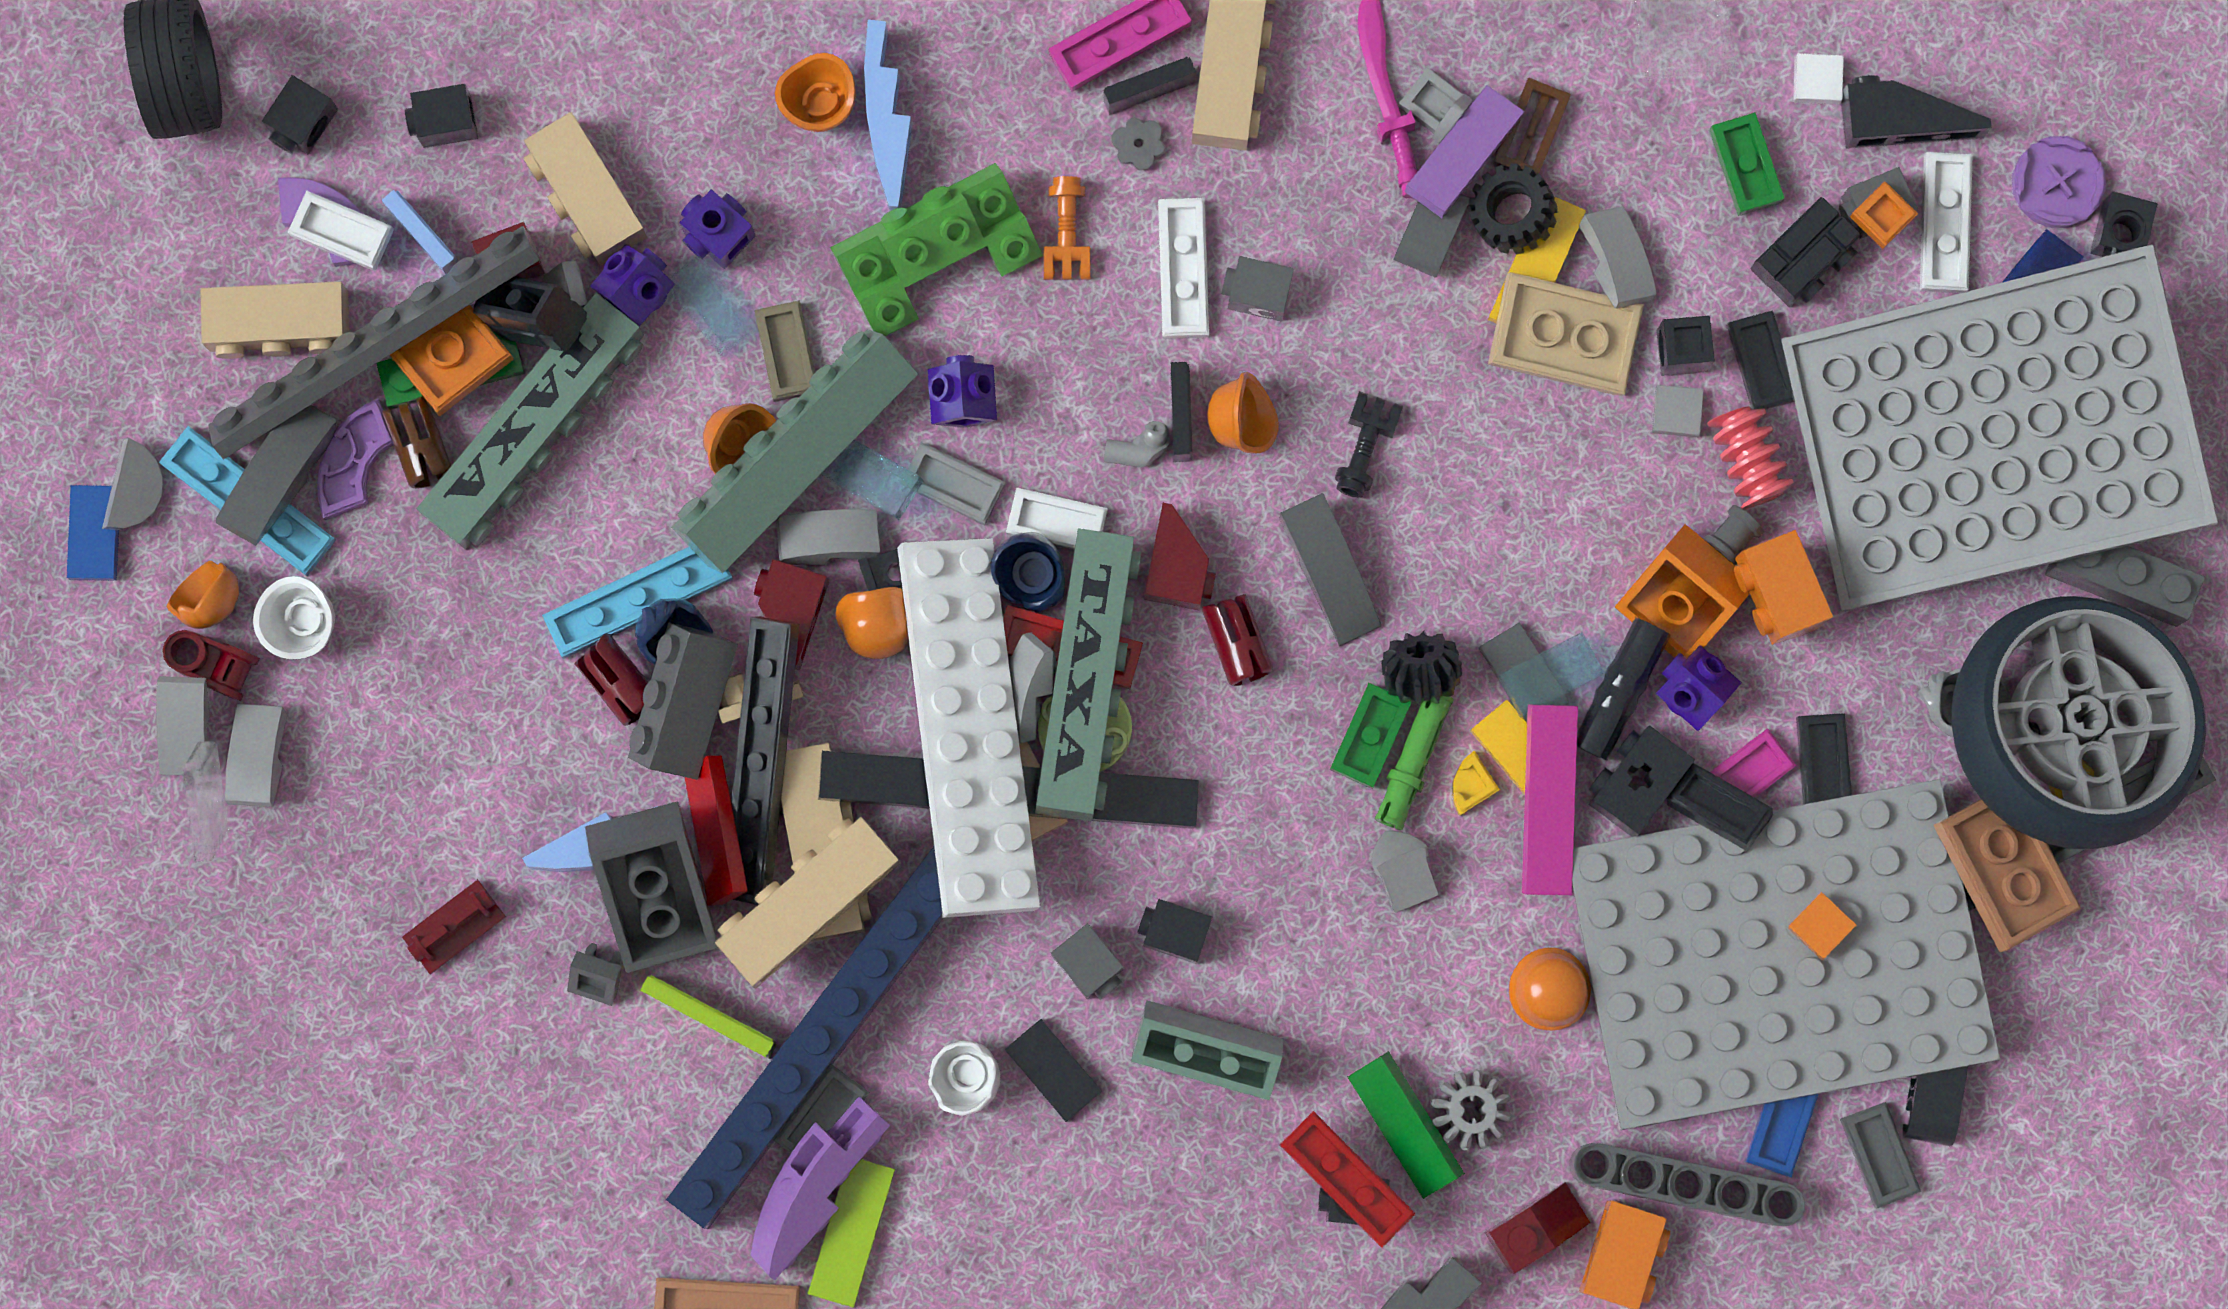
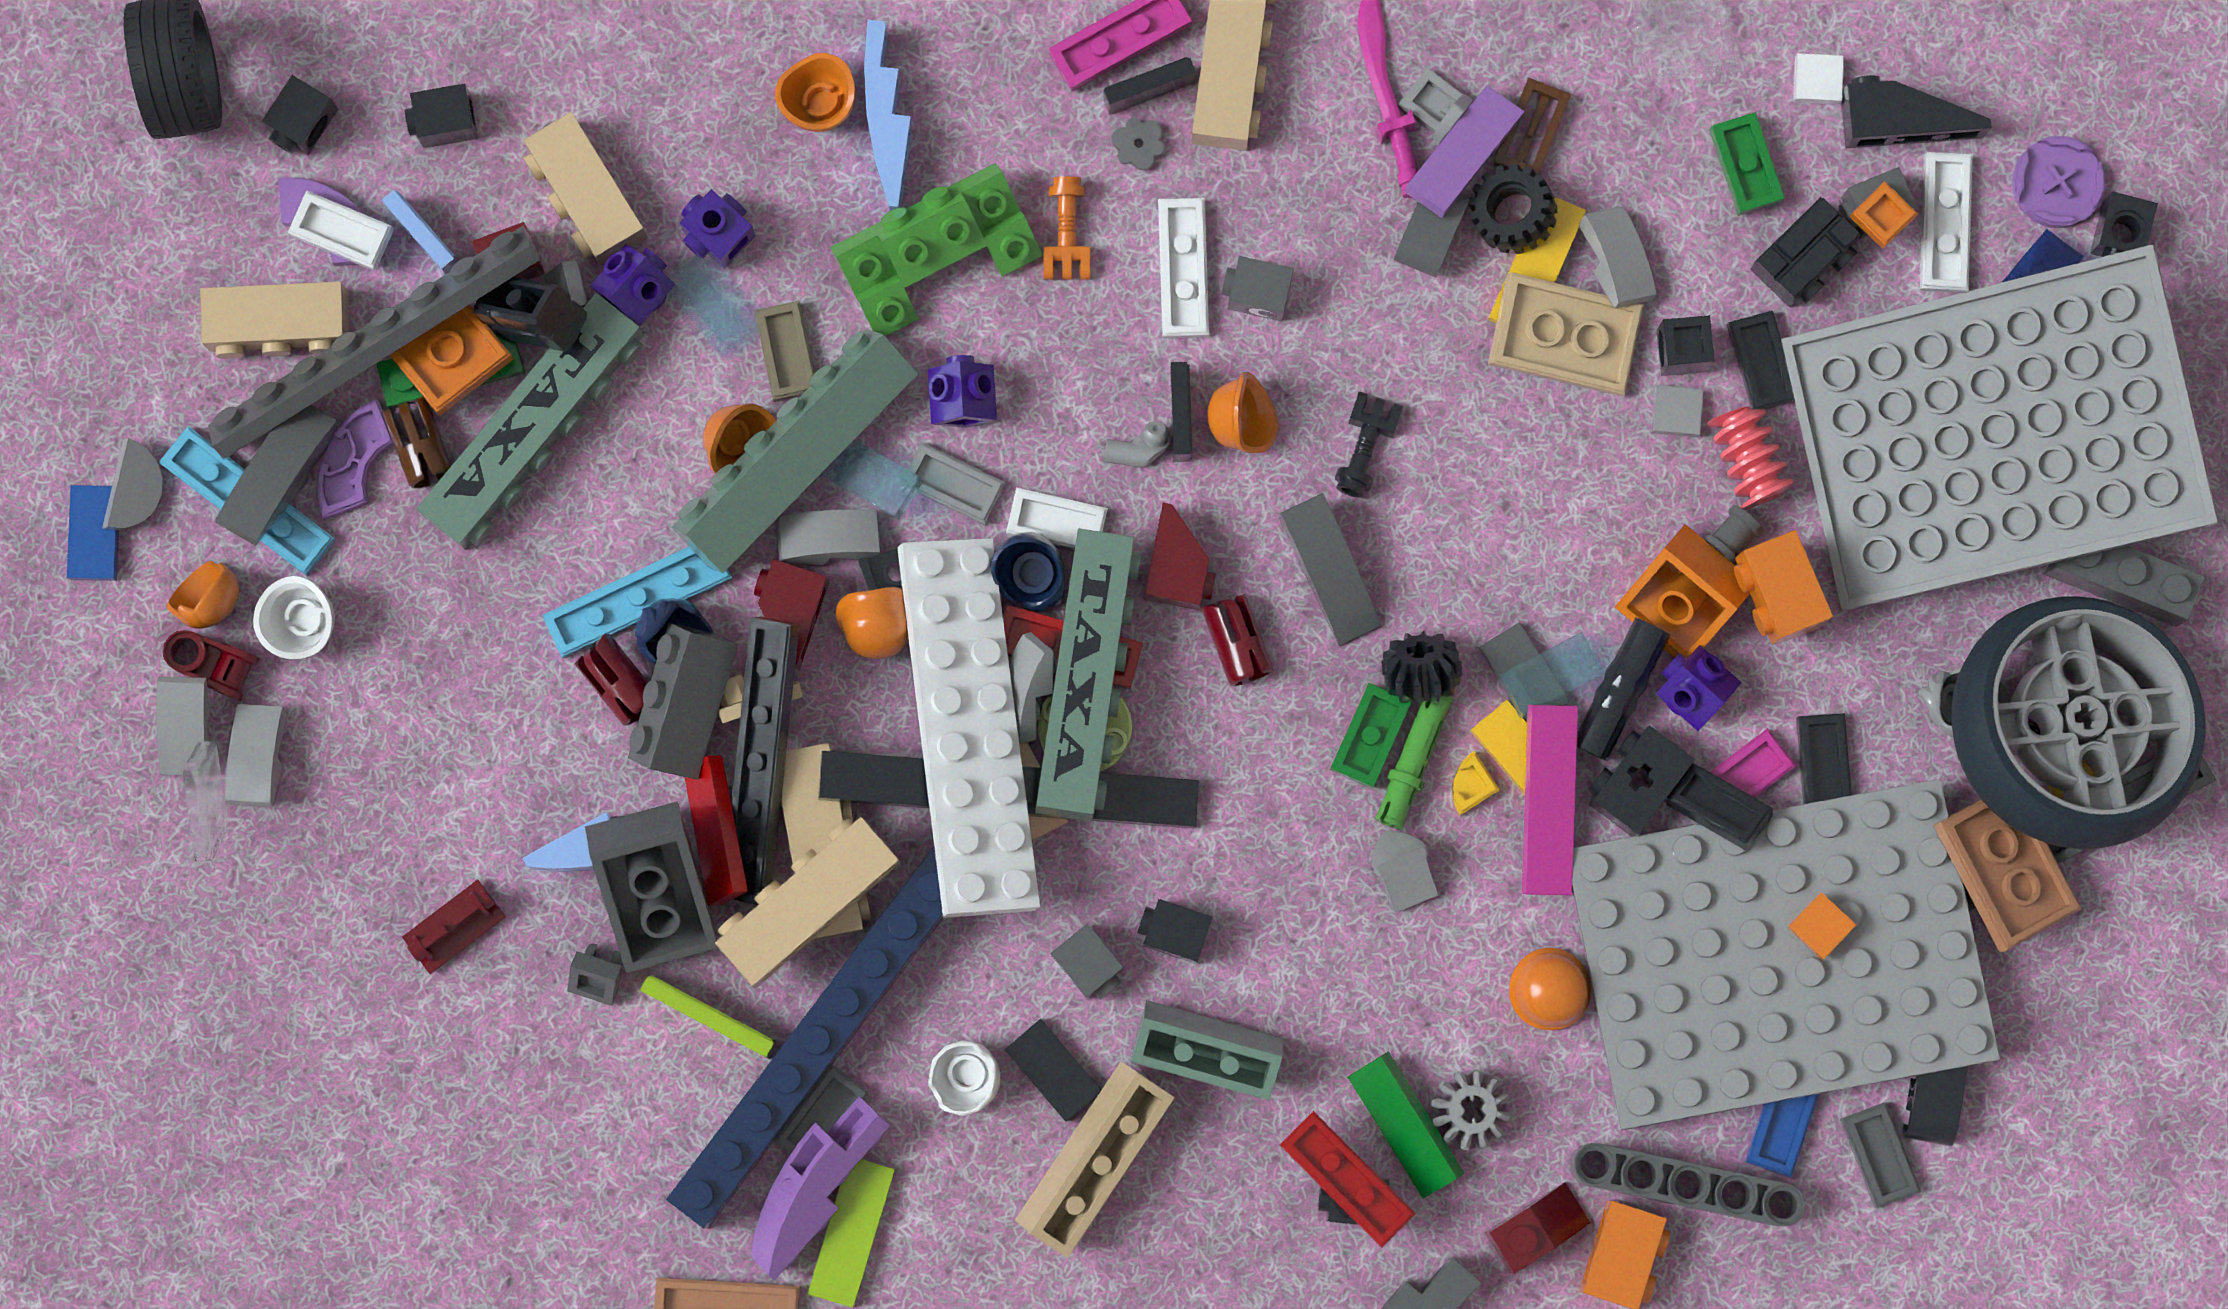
none -> tan brick [1015,1061,1175,1258]

